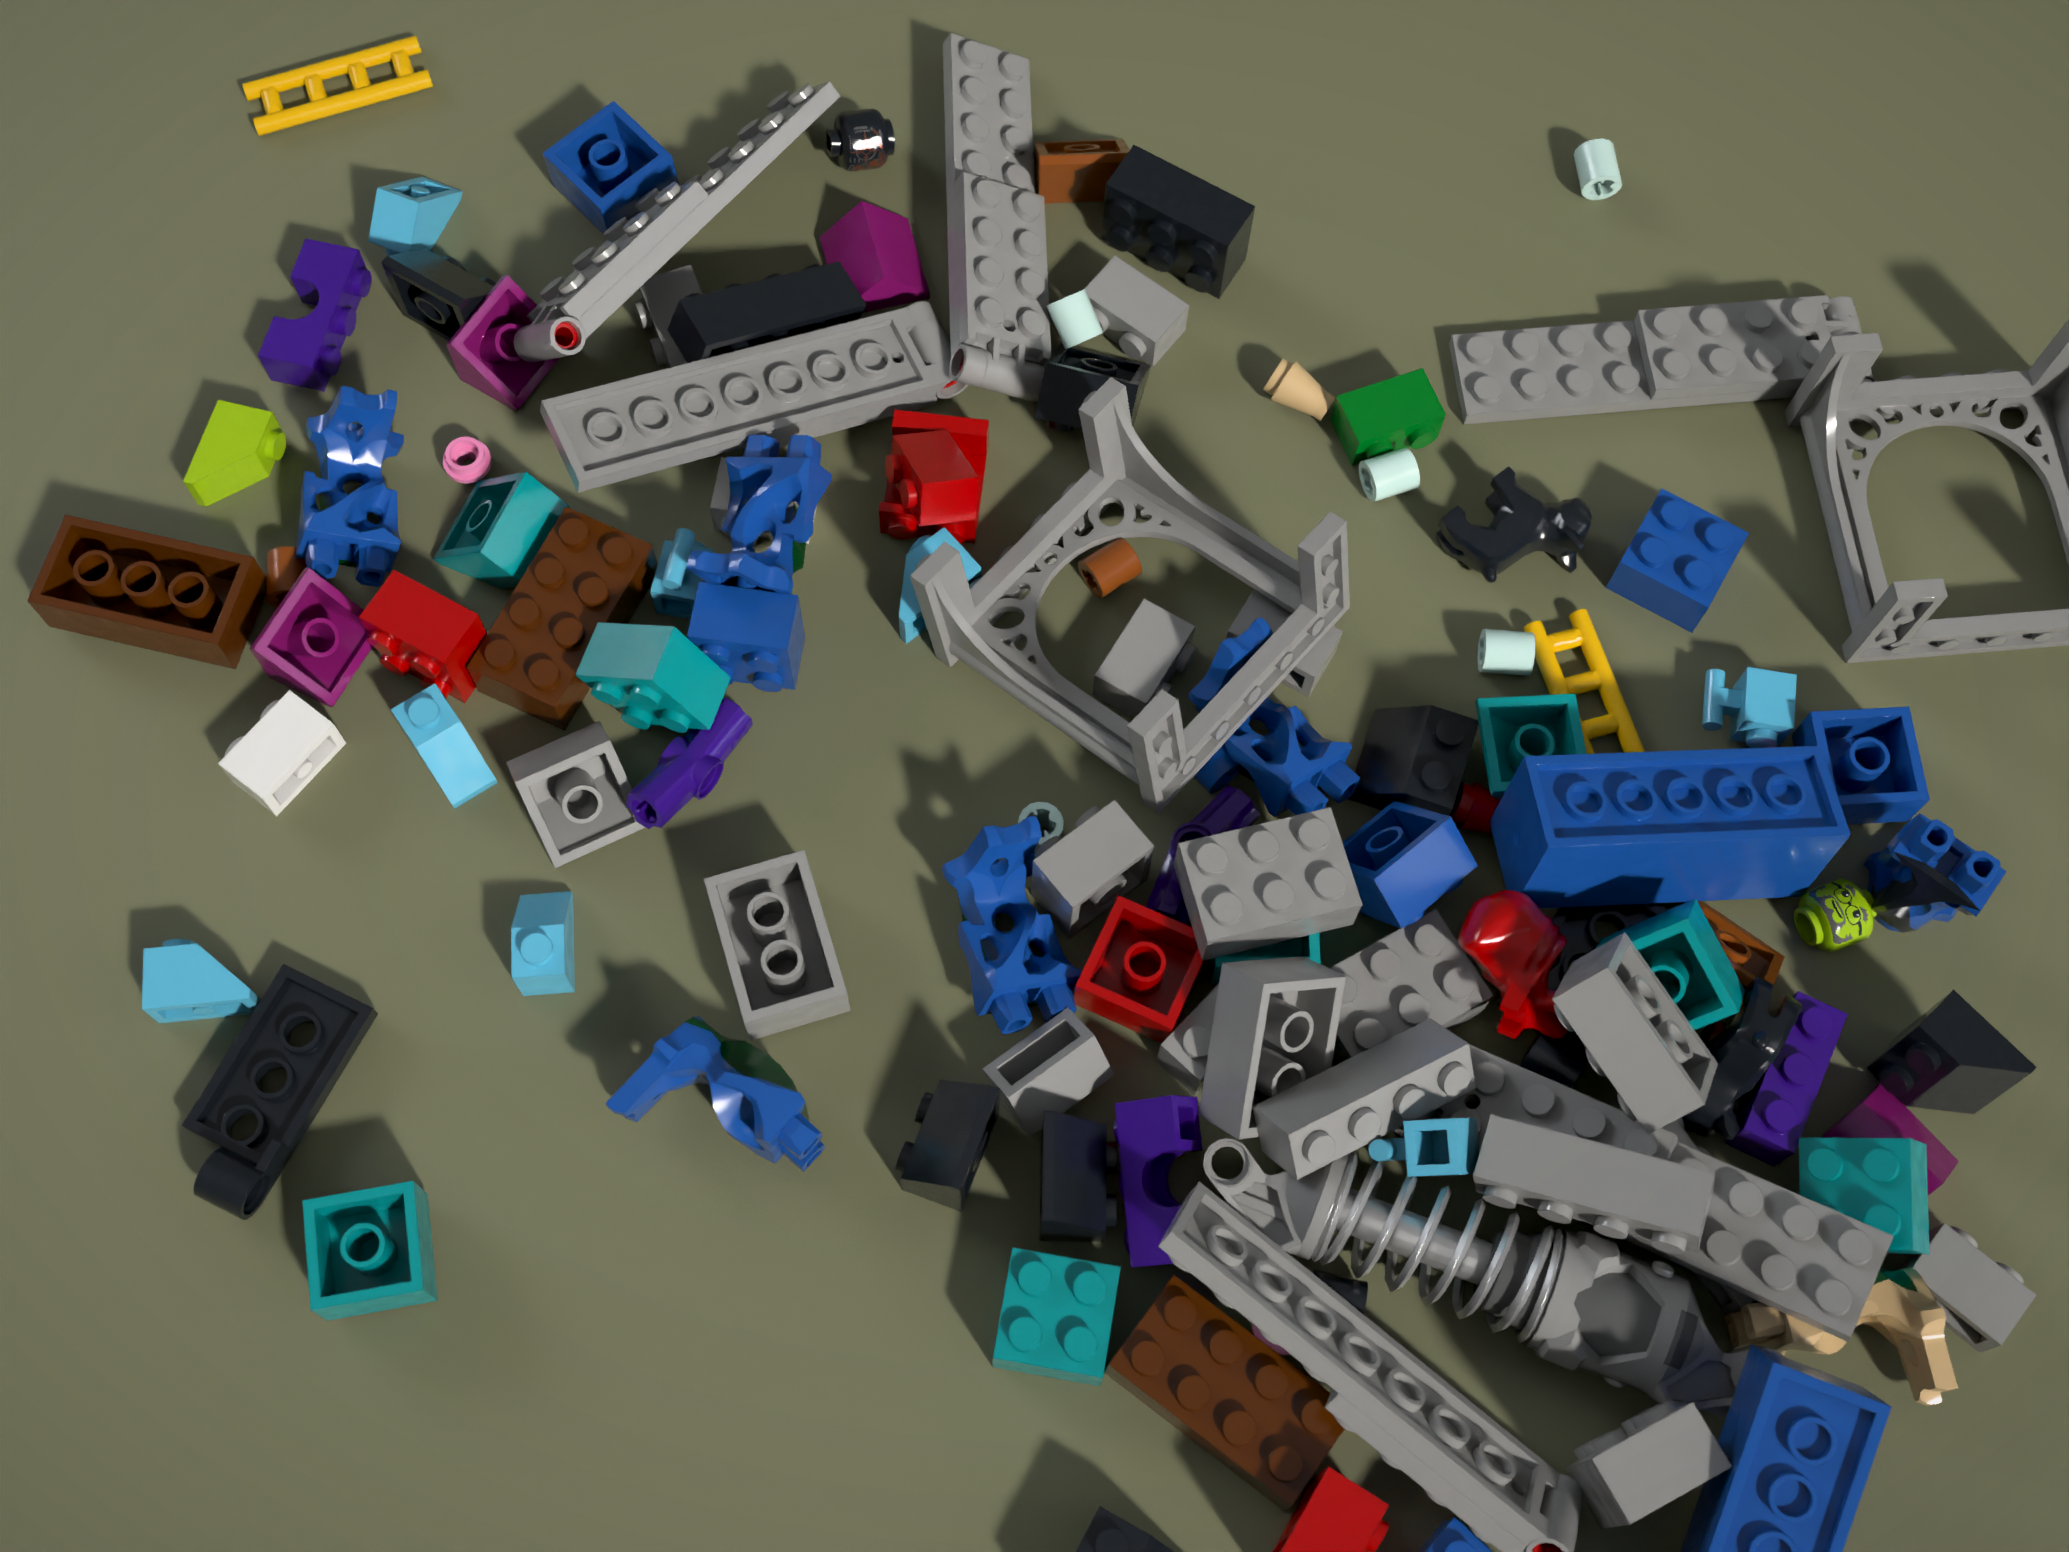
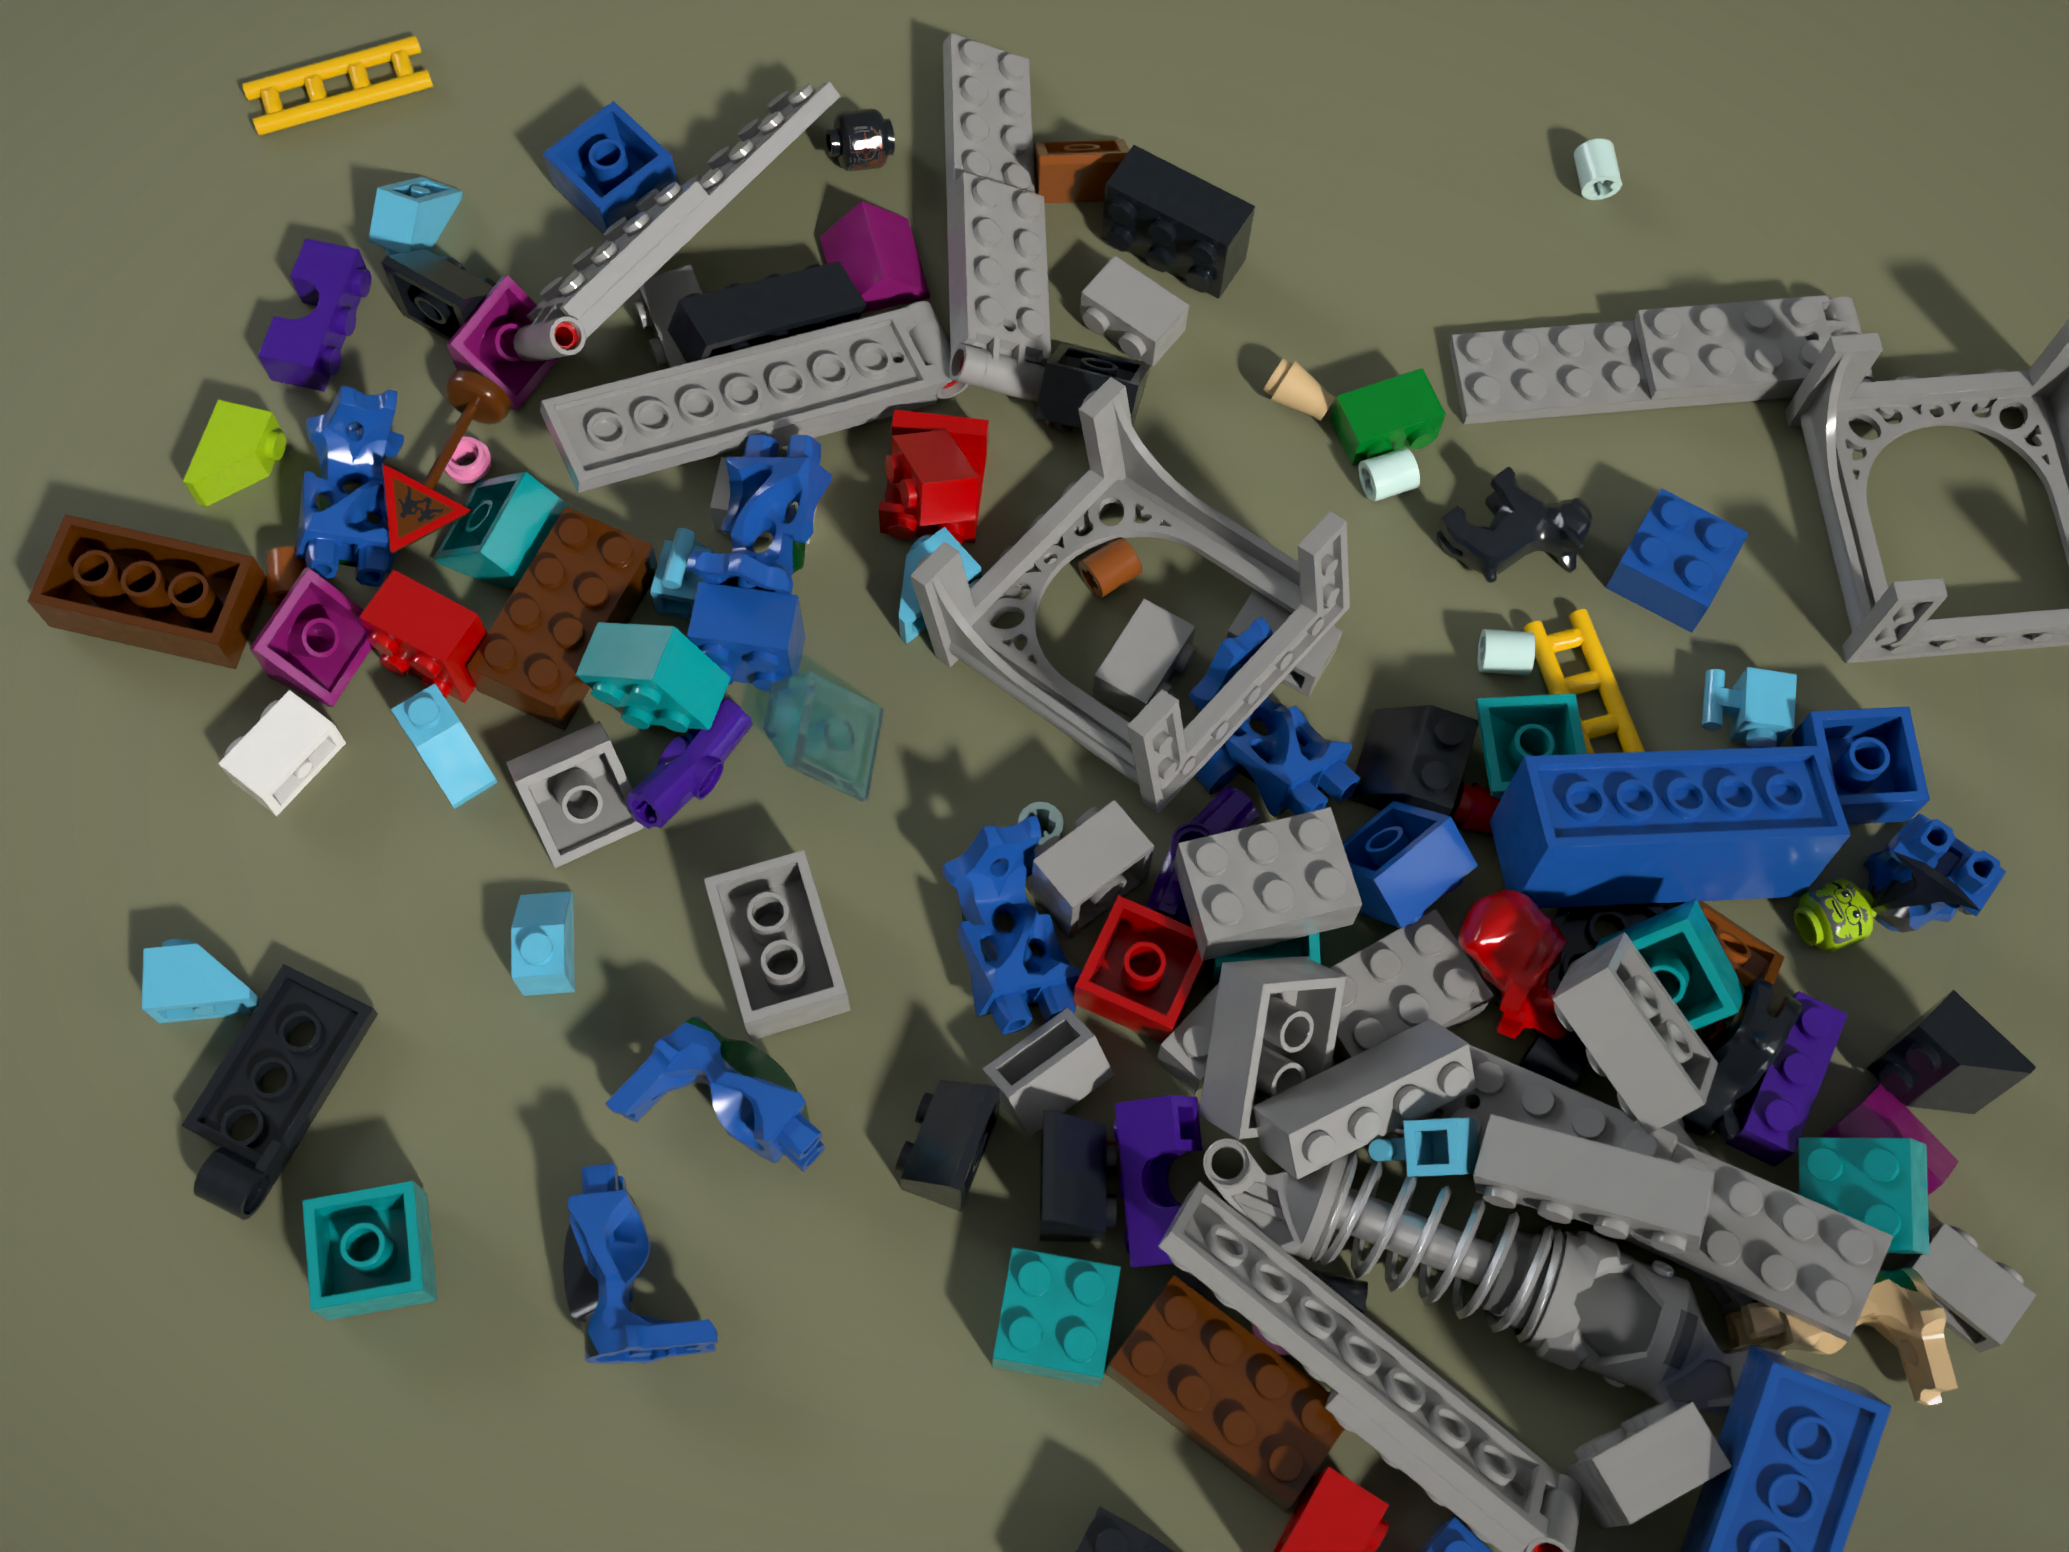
light aqua gear [1047,289,1103,349] -> none
none -> reddish brown piece [382,370,511,555]
none -> blue hips [563,1164,718,1364]
none -> clear light blue slope [763,671,884,802]

